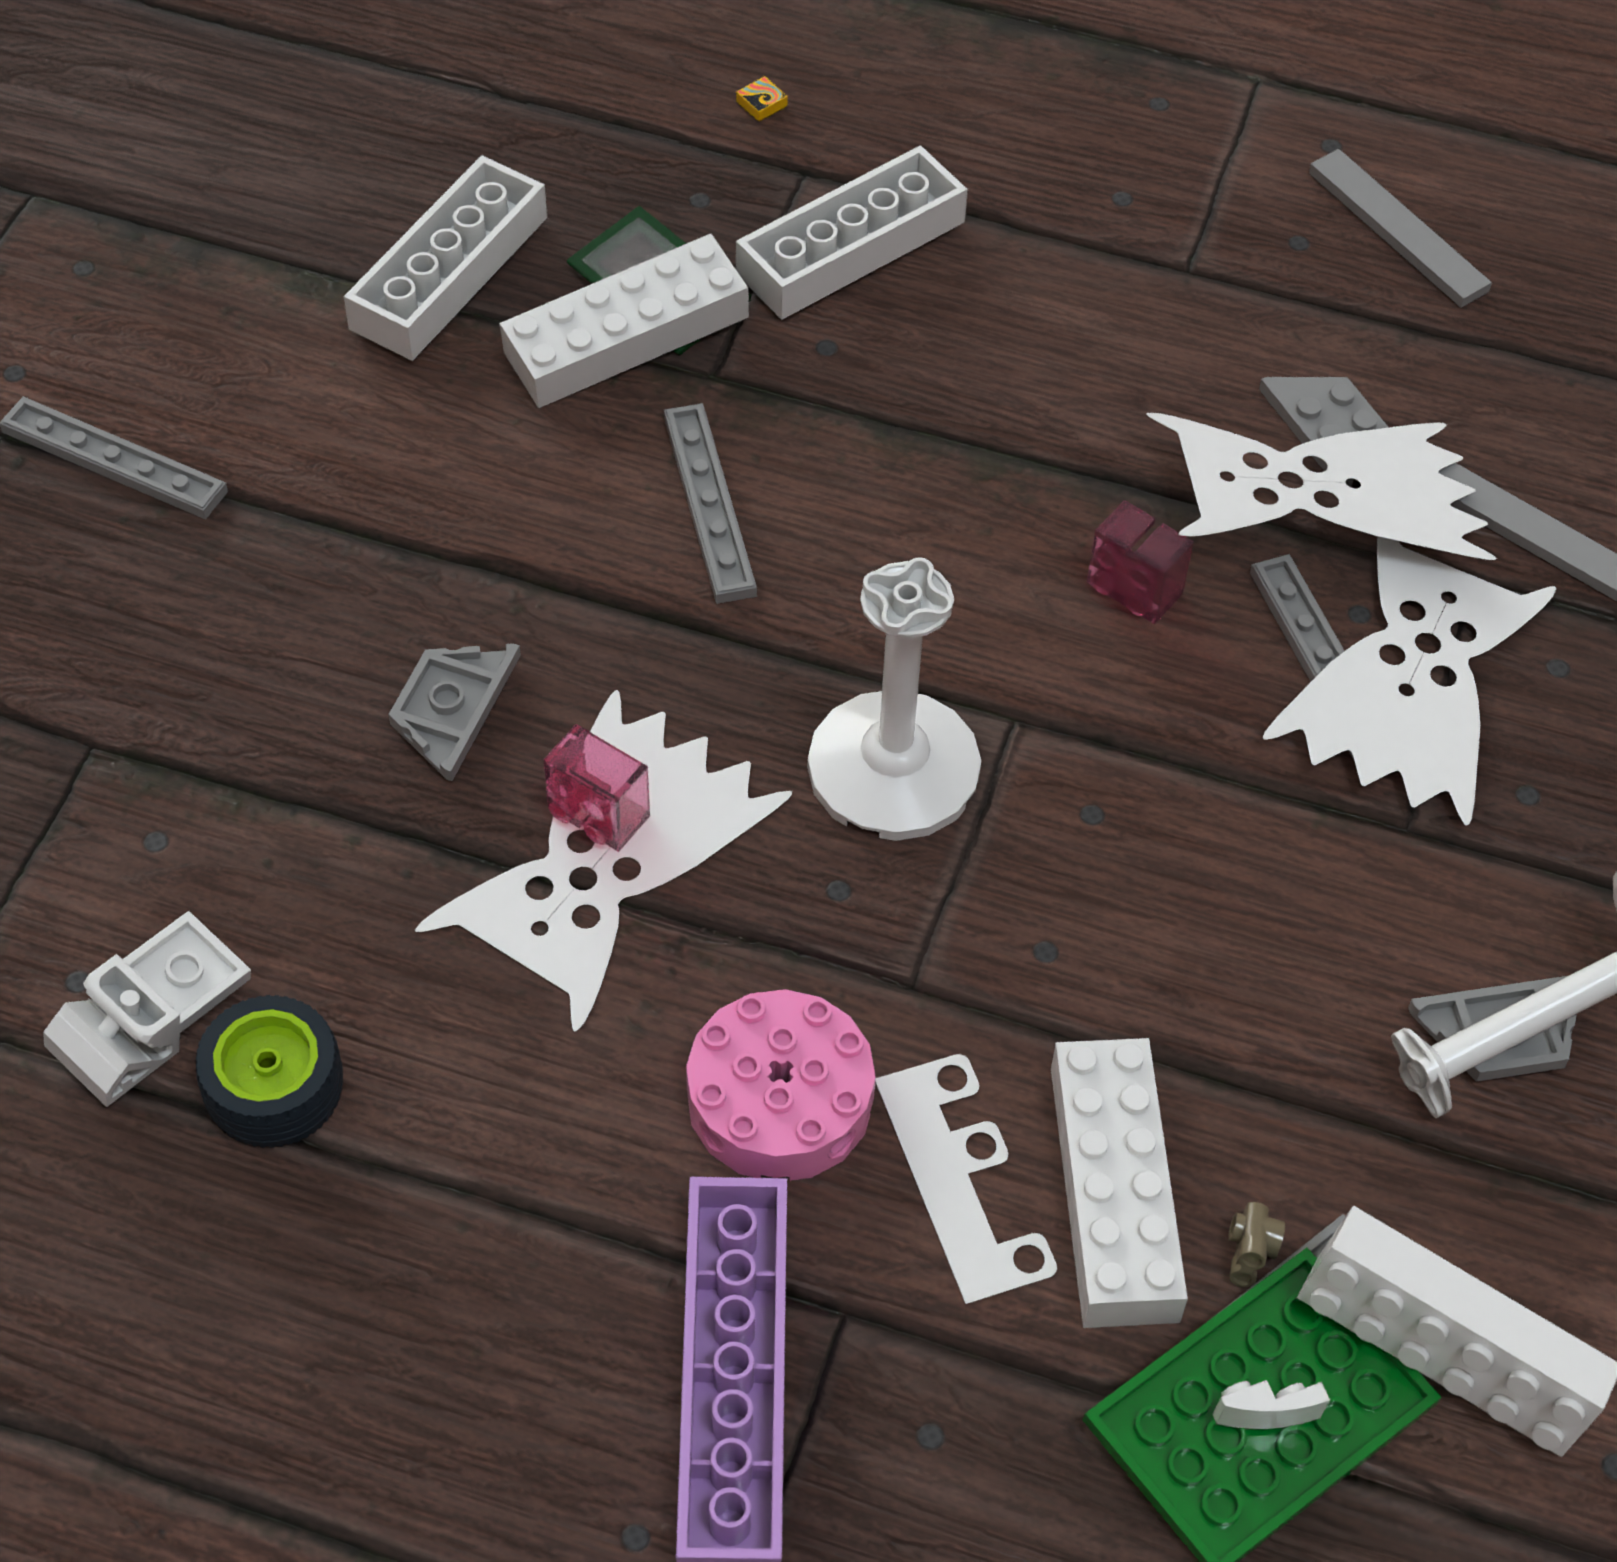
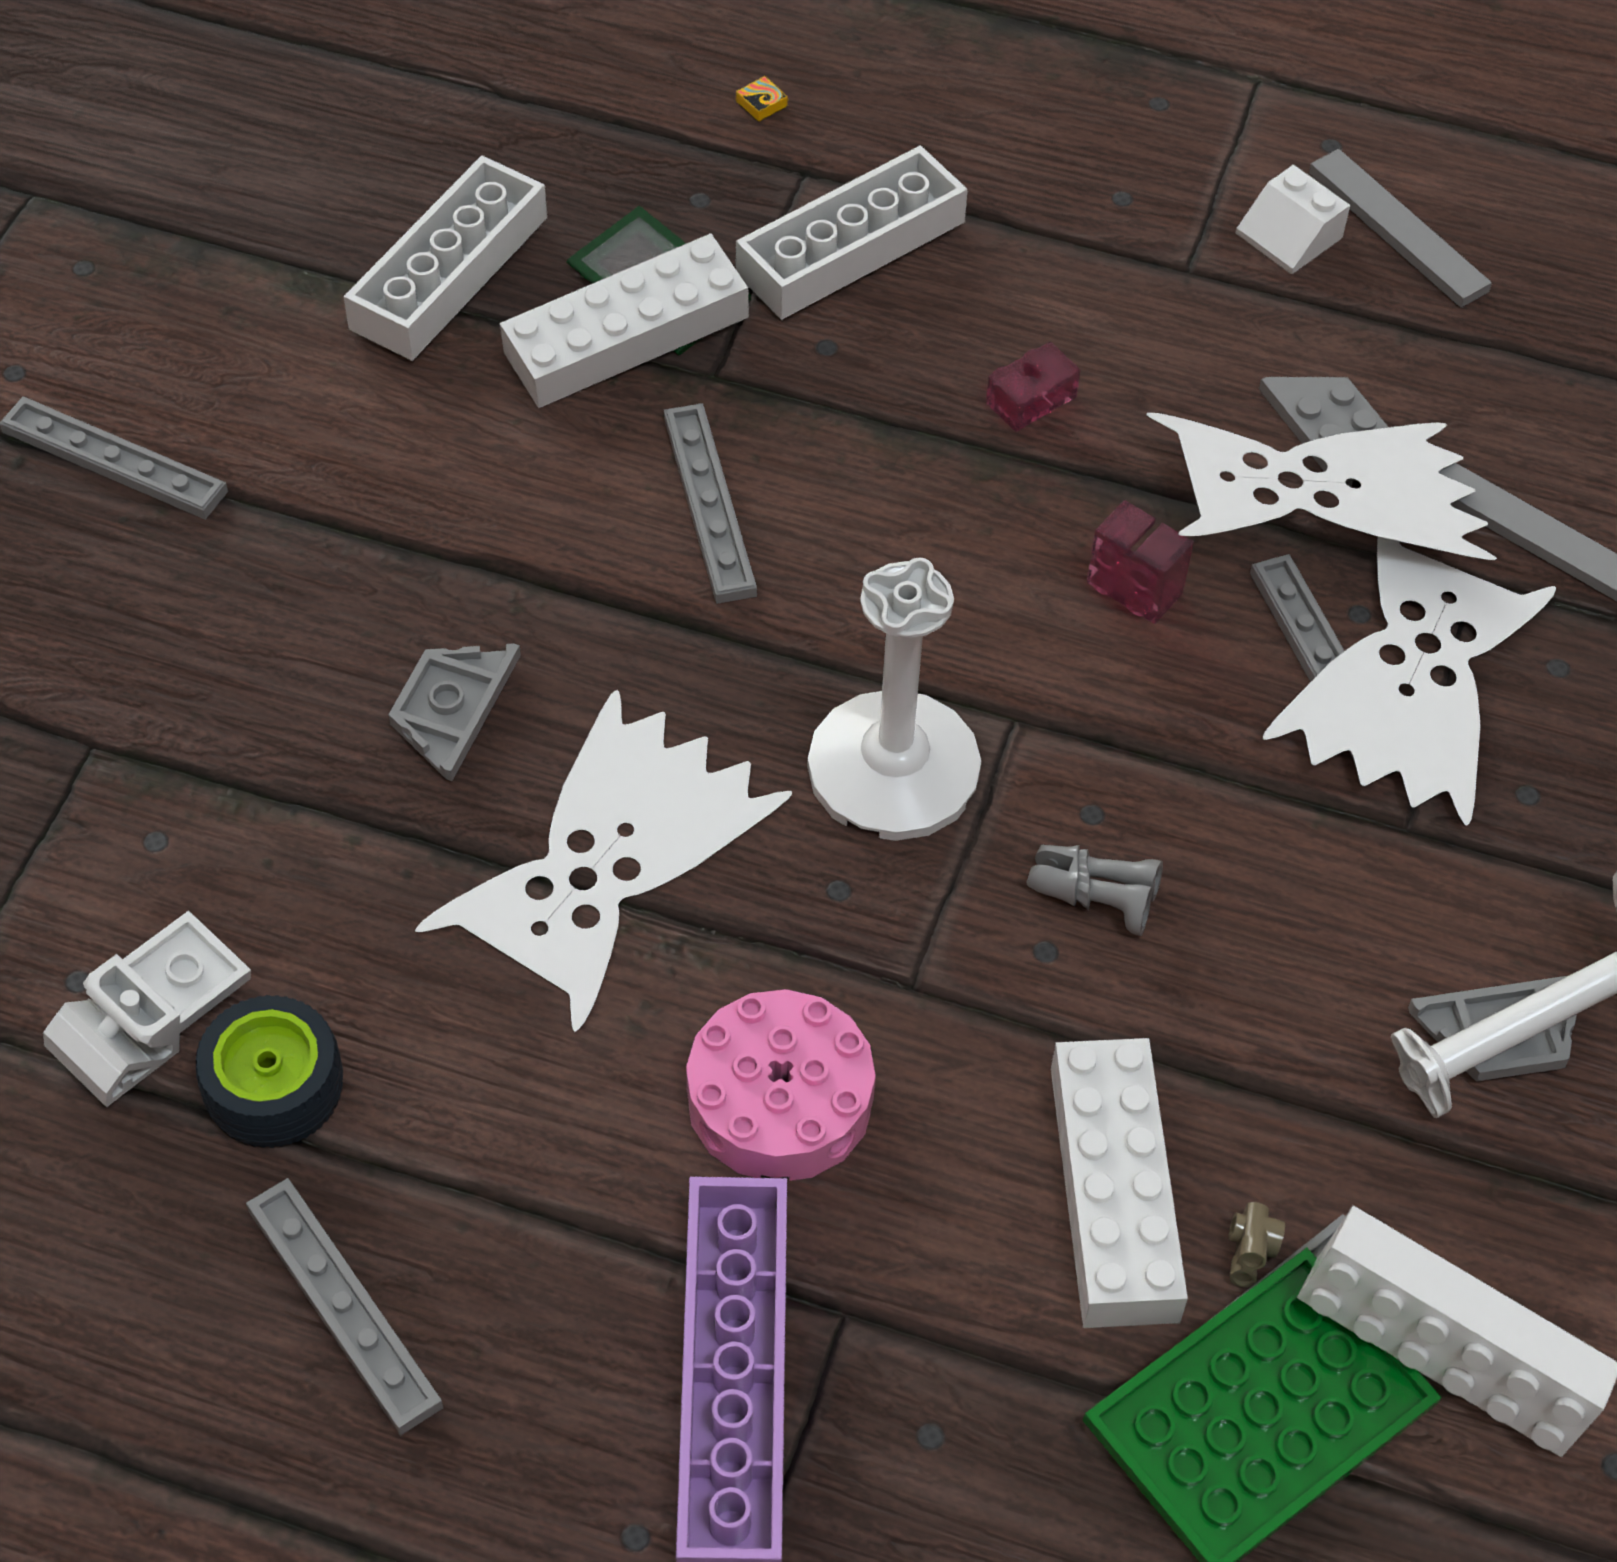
clear pink piece [543,724,650,852] -> none
white piece [875,1054,1057,1304] -> none
white slope [1213,1380,1330,1429] -> none
none -> light grey plate [246,1178,443,1436]
none -> clear pink brick [986,341,1081,432]
none -> light grey piece [1027,845,1163,936]
none -> white slope [1236,165,1350,274]

